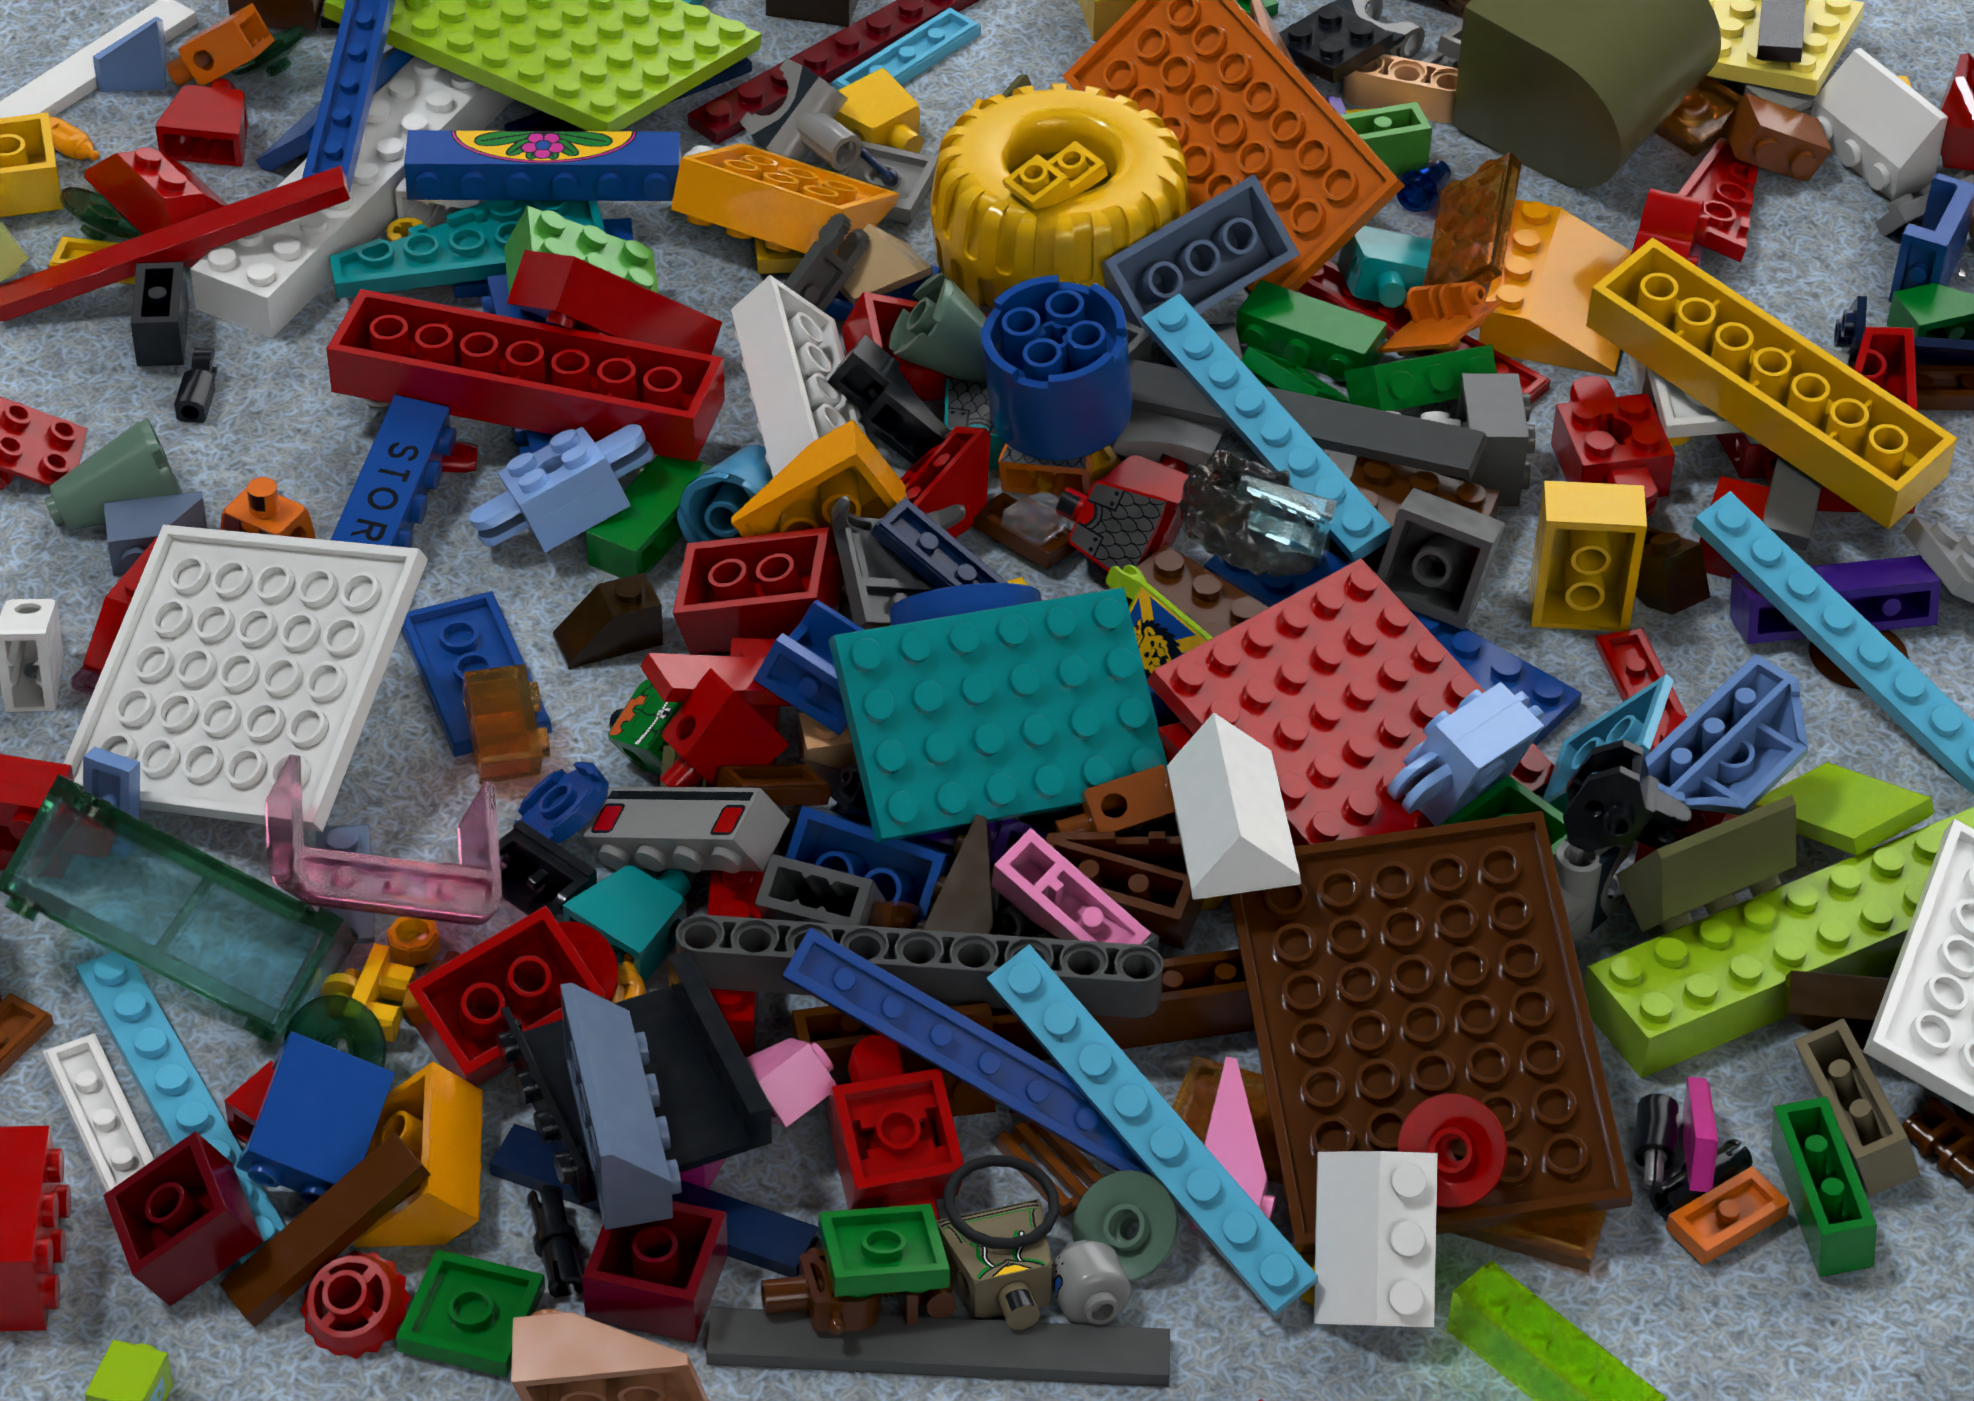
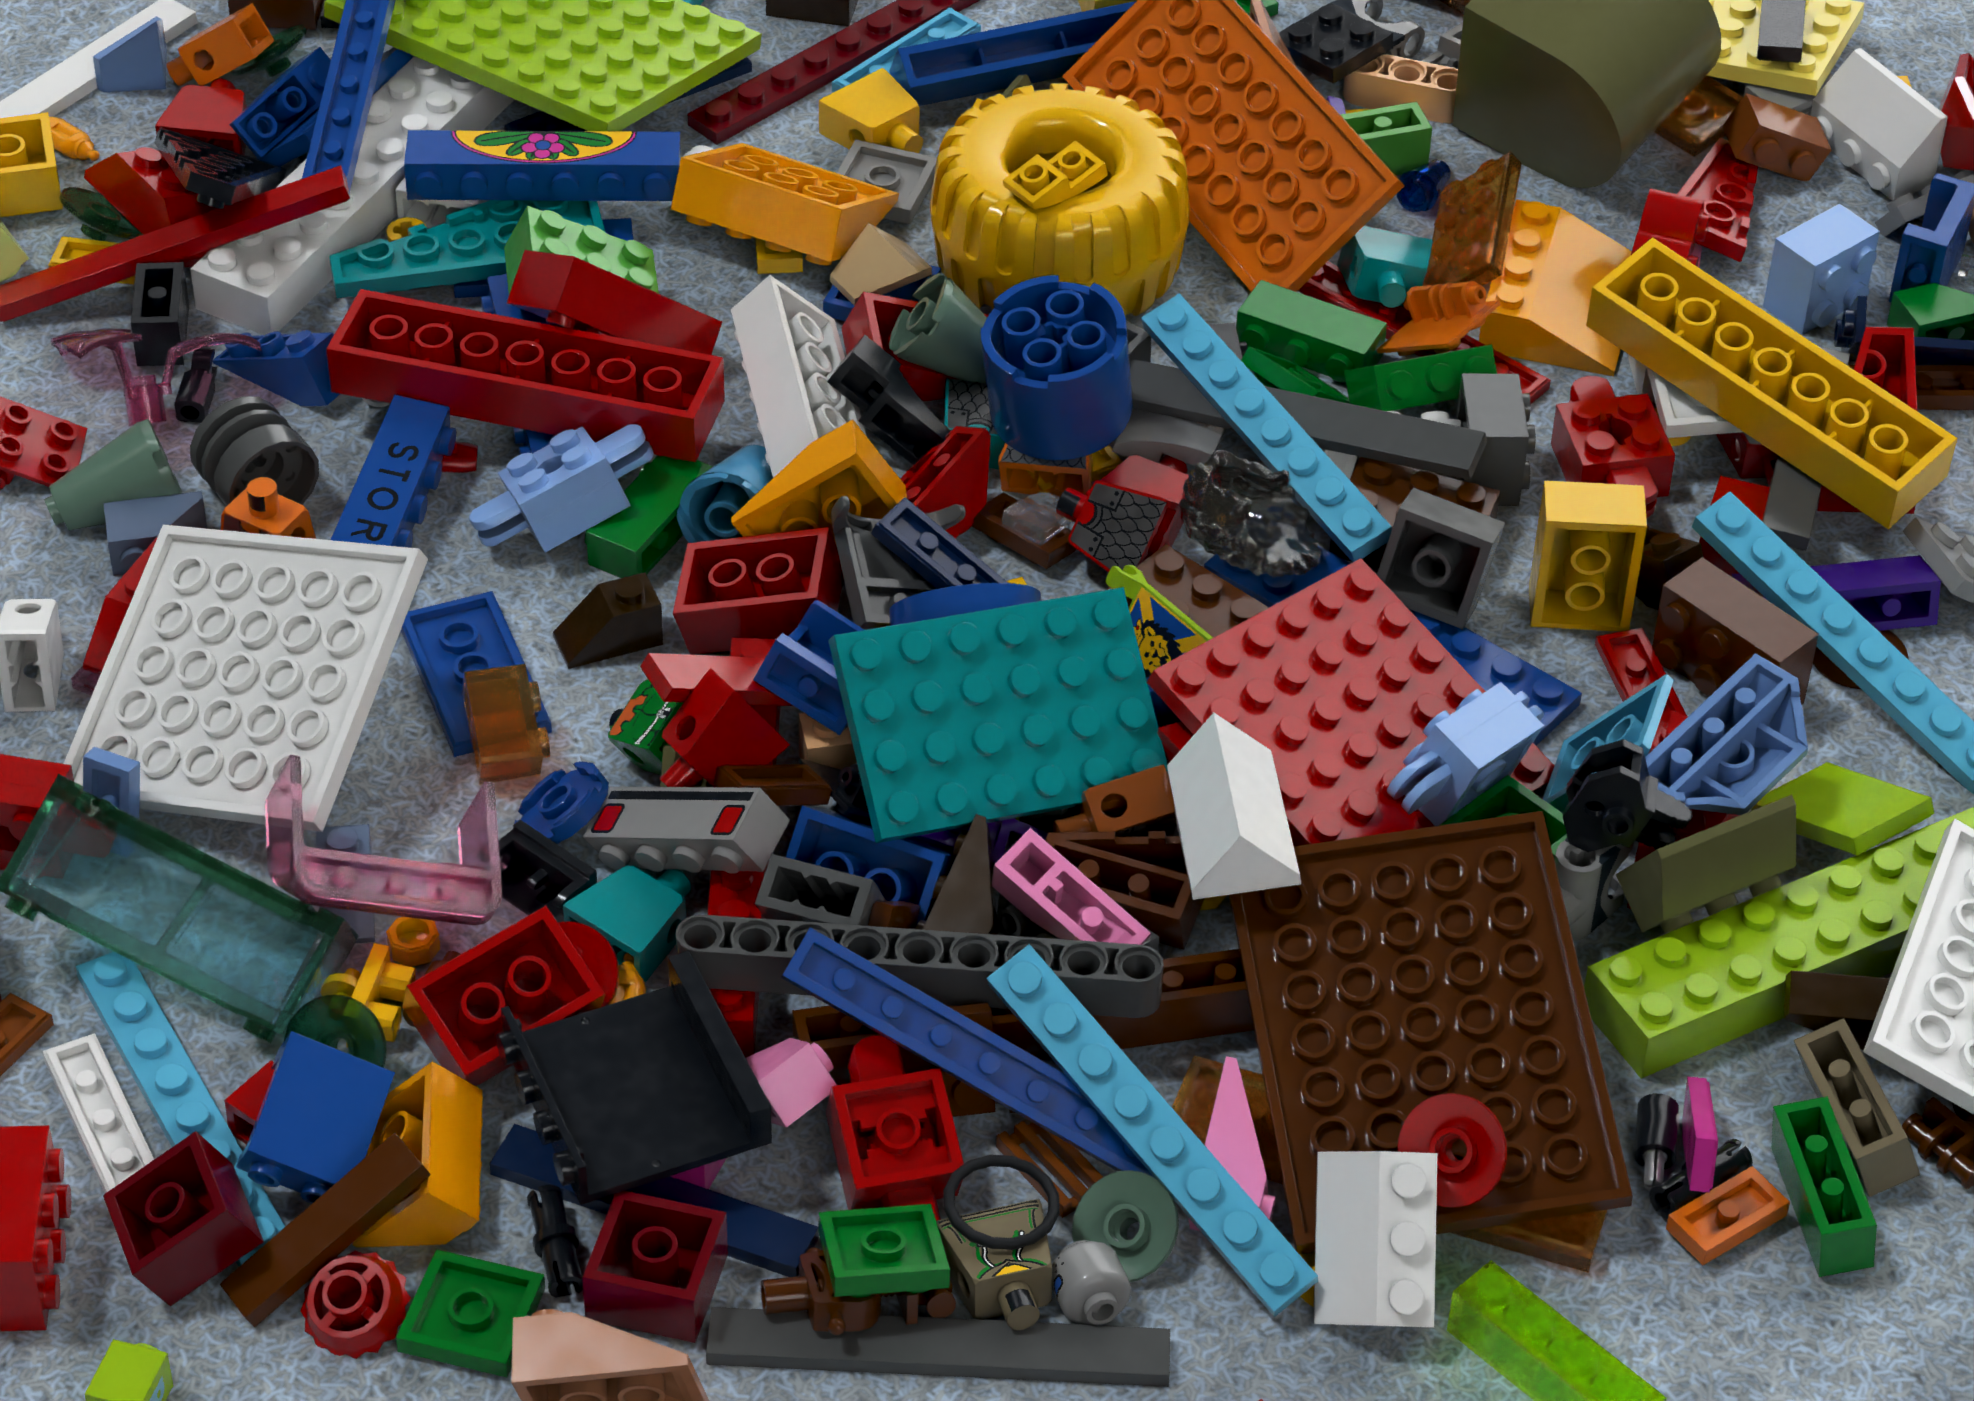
sand blue slope [560,983,682,1230] -> none
light grey connector [740,59,862,171] -> none
dark grey hinge [784,213,870,312] -> none
dark blue hinge [854,133,899,187] -> none
sand blue slope [1102,174,1300,342] -> none
clear light blue slope [1230,474,1337,558] -> none
none -> clear pink plant [51,328,262,426]
none -> black wing [154,126,287,209]
none -> dark grey wheel [190,396,319,506]
none -> blue slope [213,330,340,406]
none -> blue slope [229,47,331,159]
none -> blue brick [889,1,1136,106]
none -> reddish brown brick [1652,557,1819,705]
none -> light blue brick [1763,204,1880,335]

